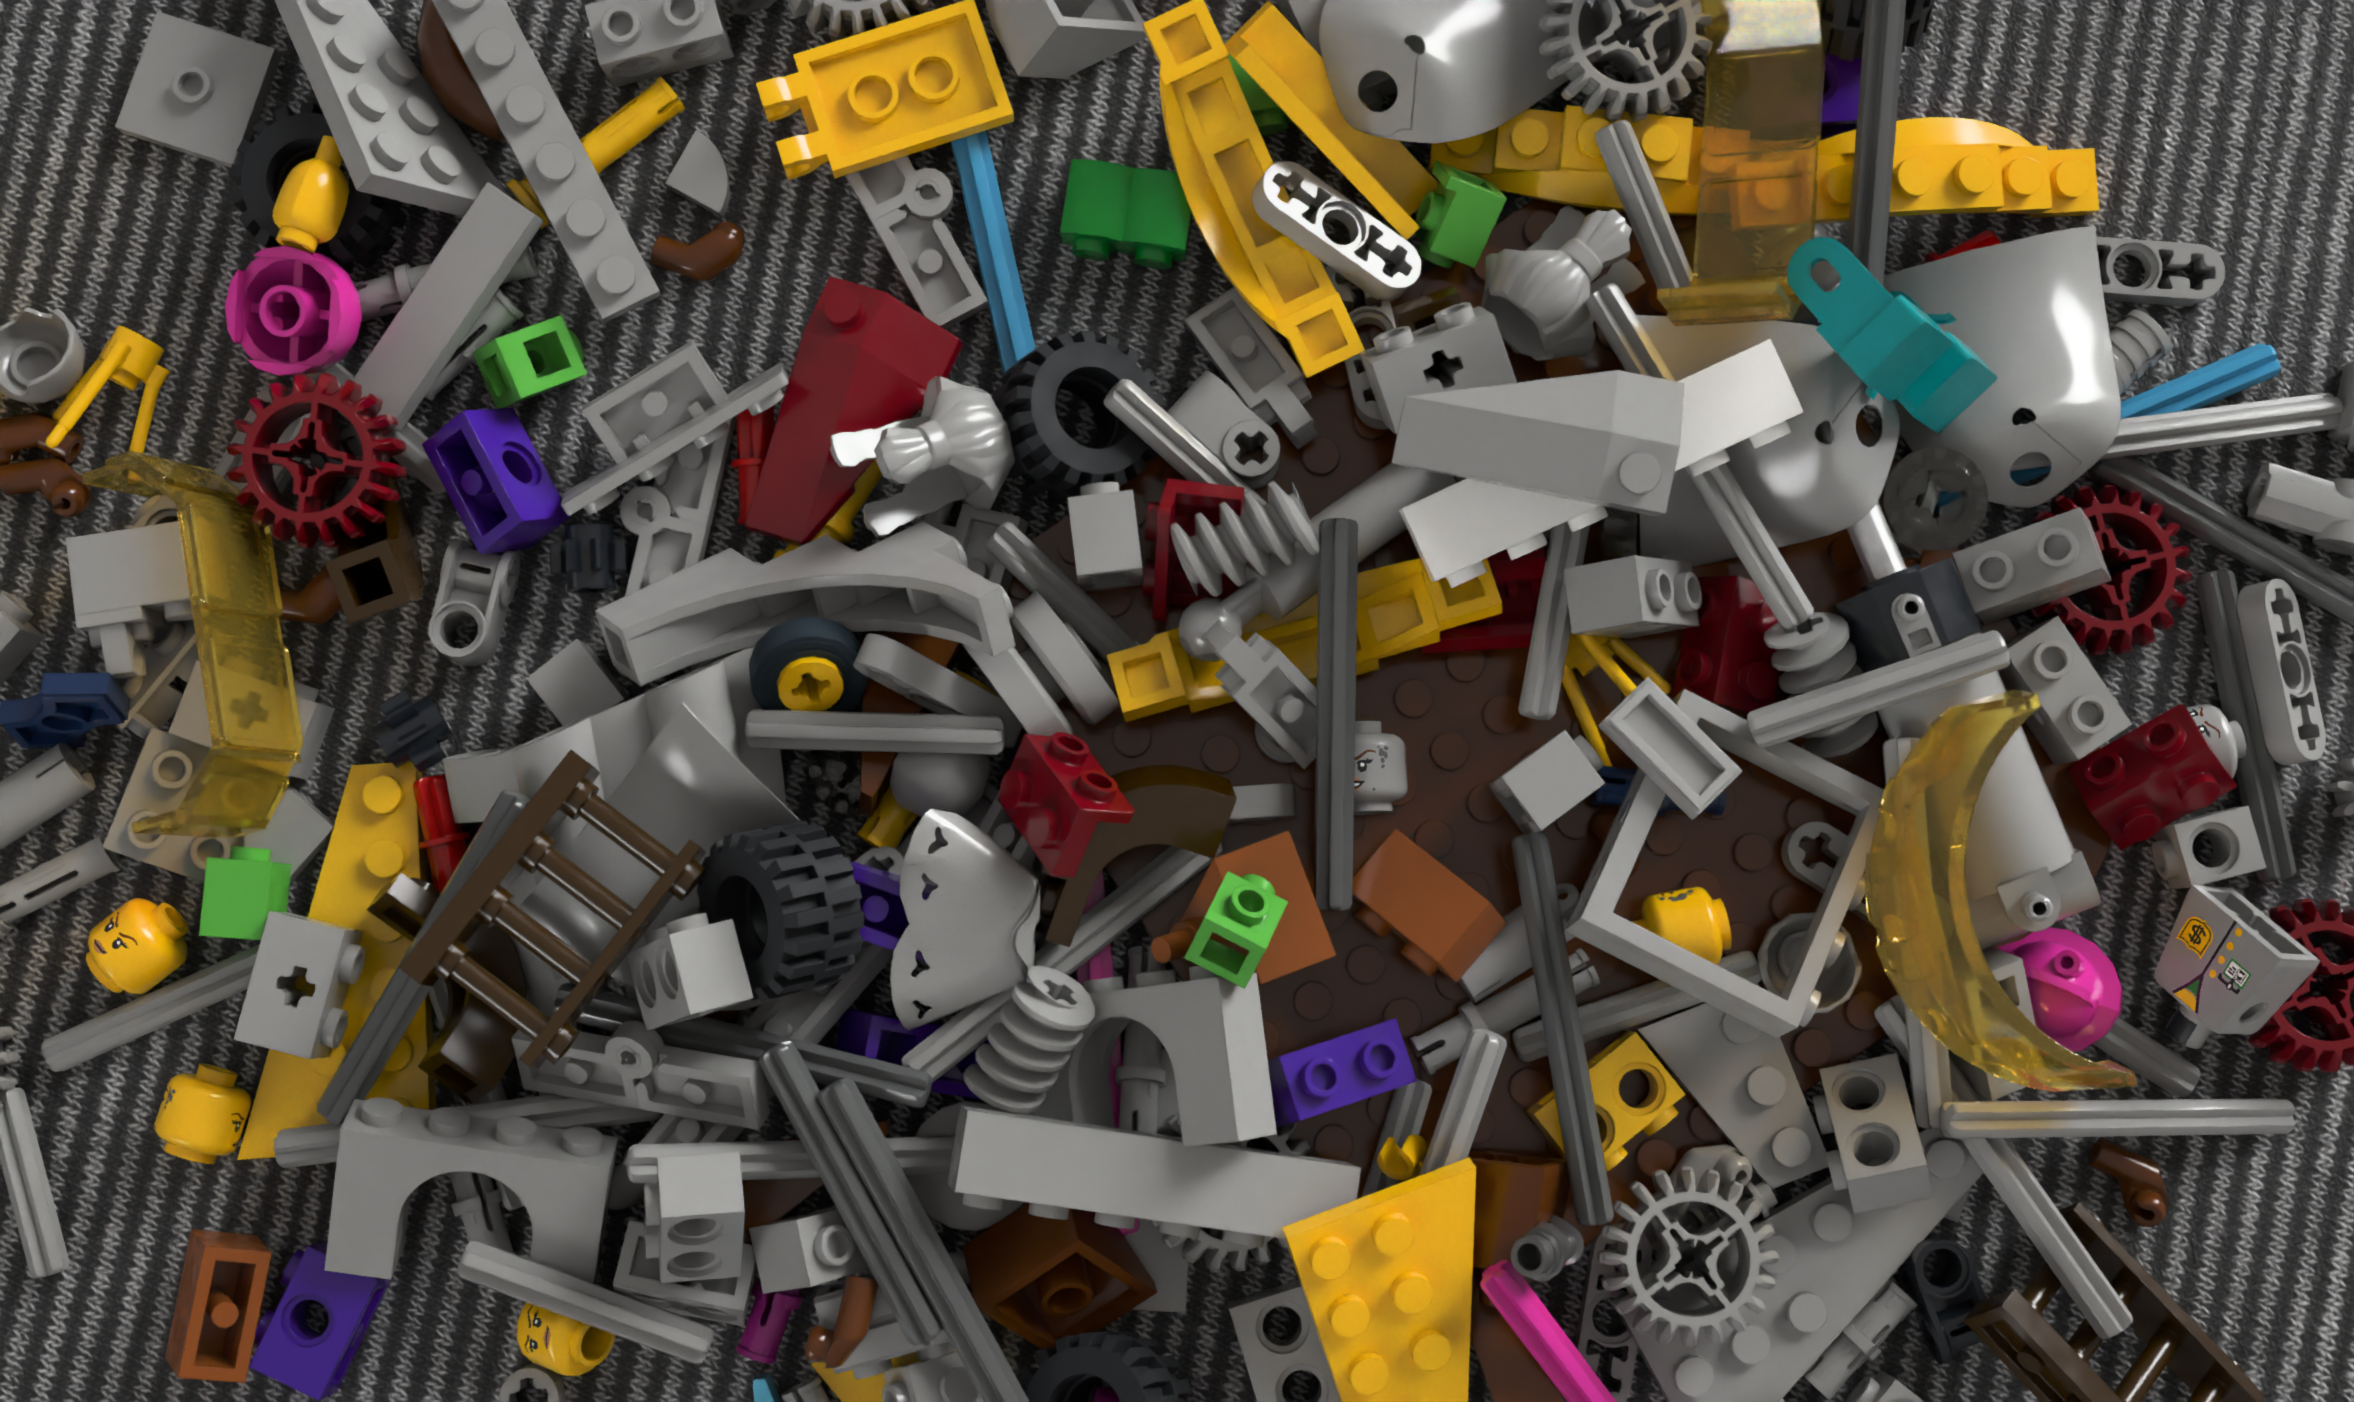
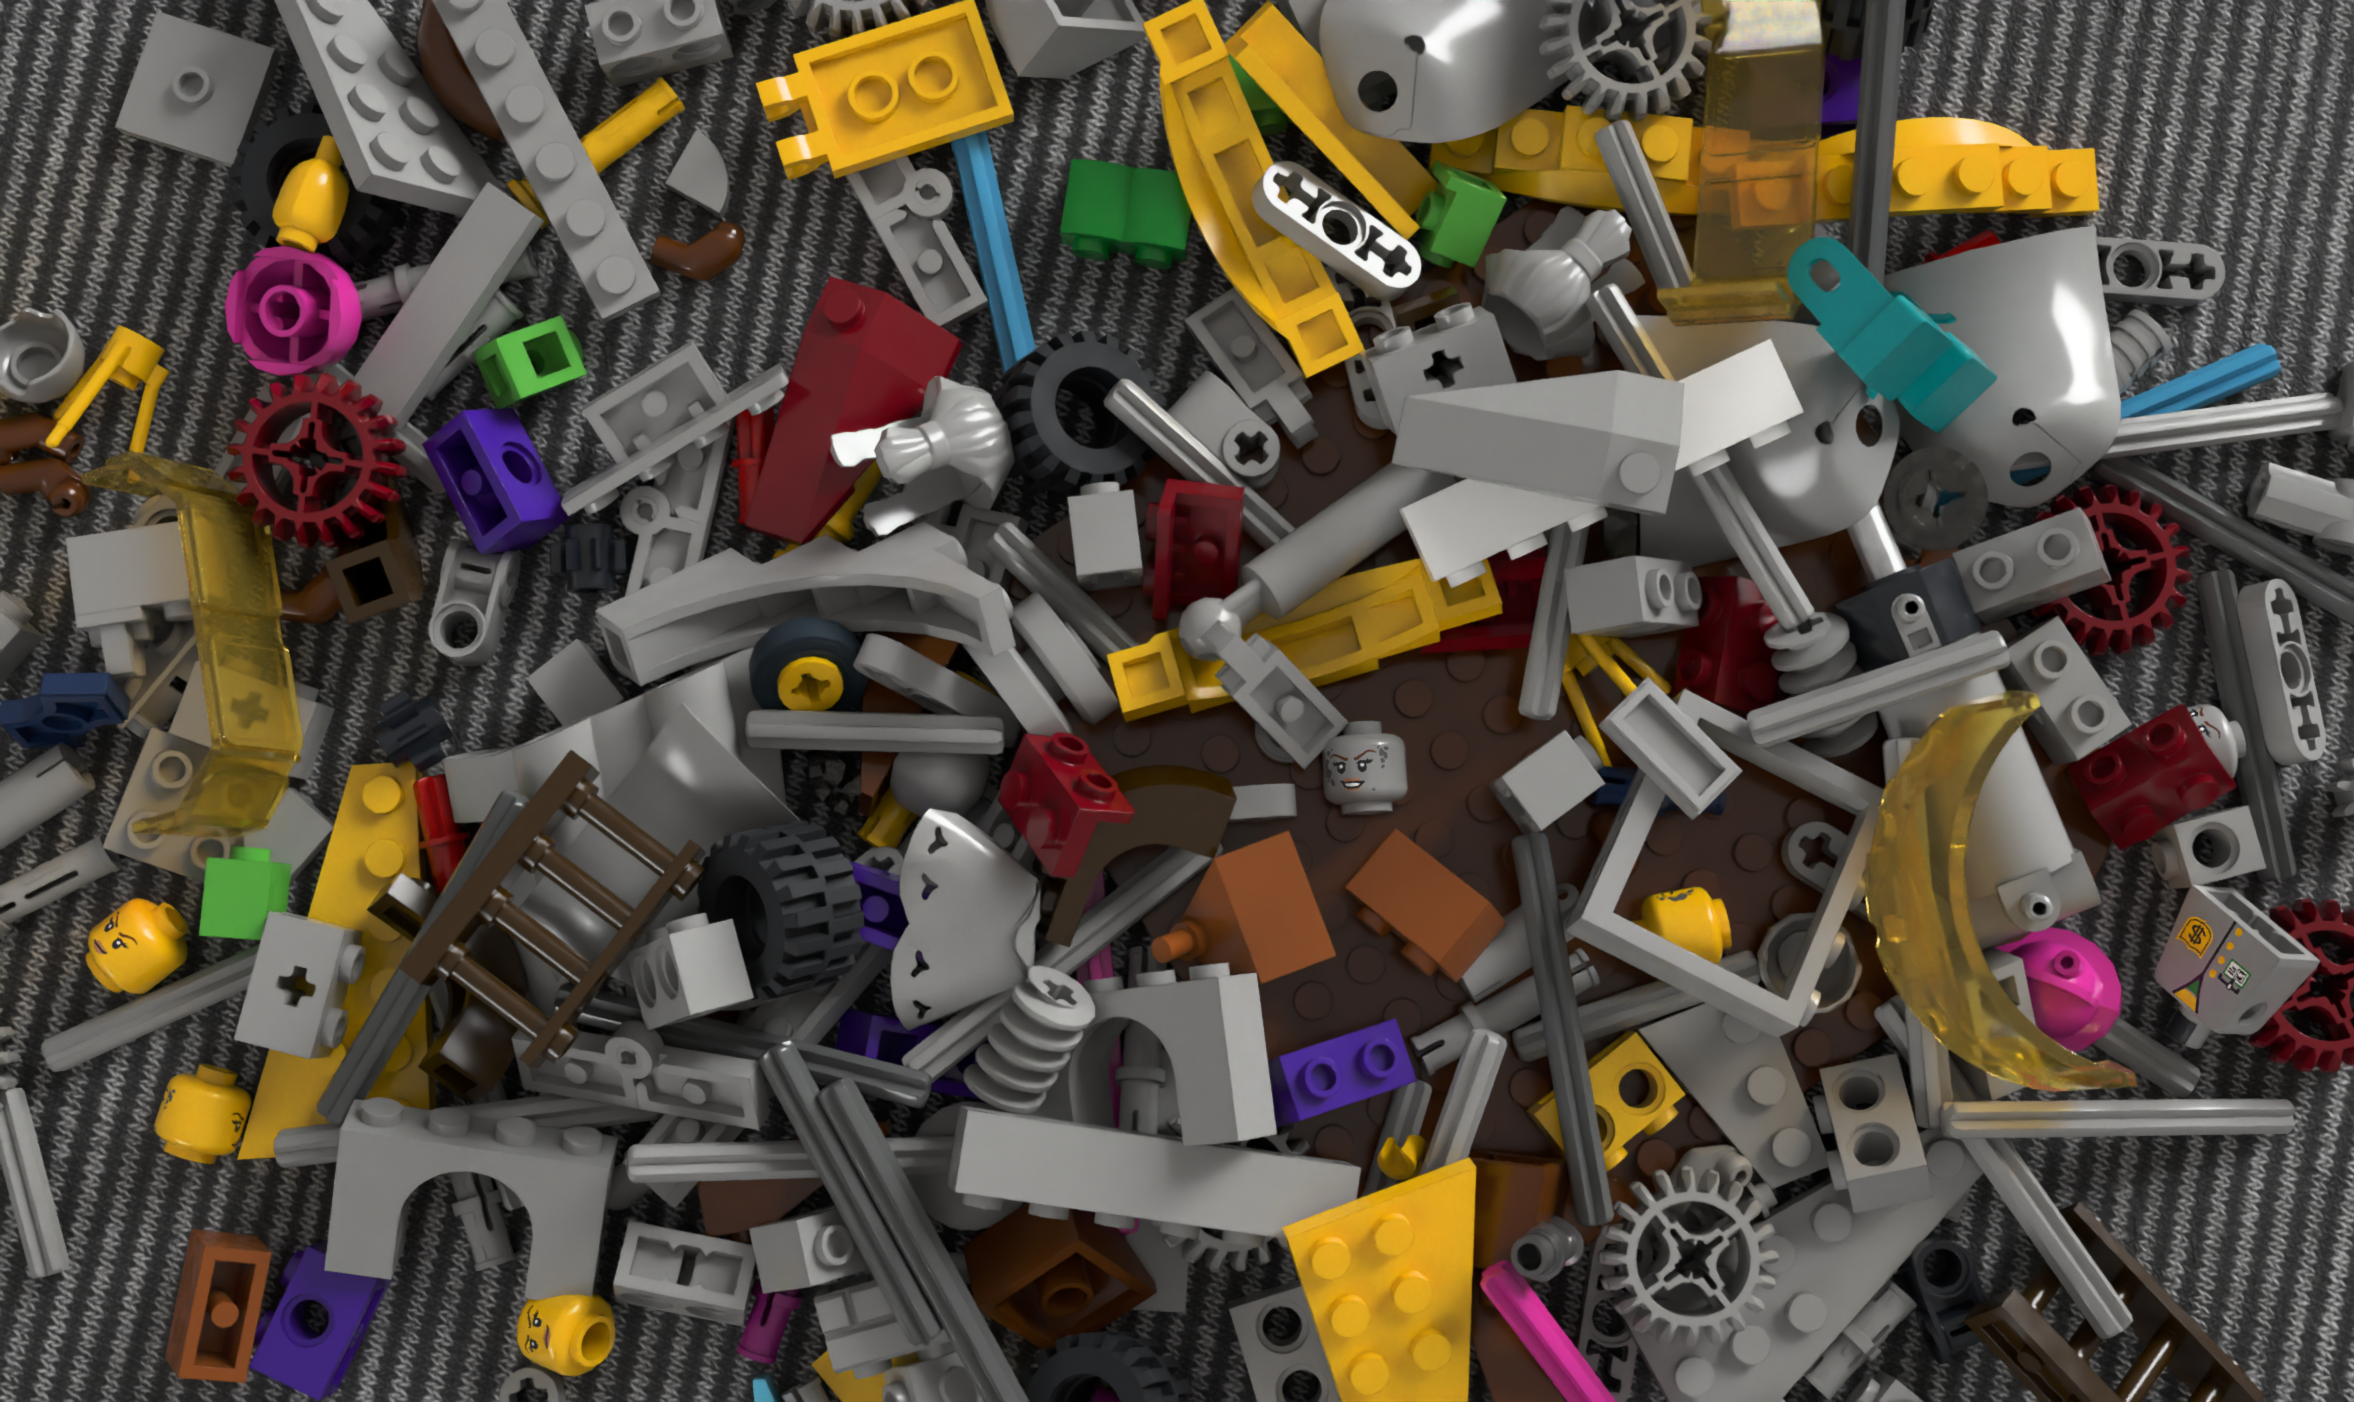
light grey axle [457,1240,714,1365] -> none
light grey brick [644,1151,745,1283] -> none
reddish brown arm [804,1276,879,1368] -> none
light grey piece [1170,481,1320,597] -> none
bright green brick [1184,871,1288,989] -> none
dark grey axle [1314,518,1358,911] -> none
reddish brown arm [2088,1137,2168,1227] -> none

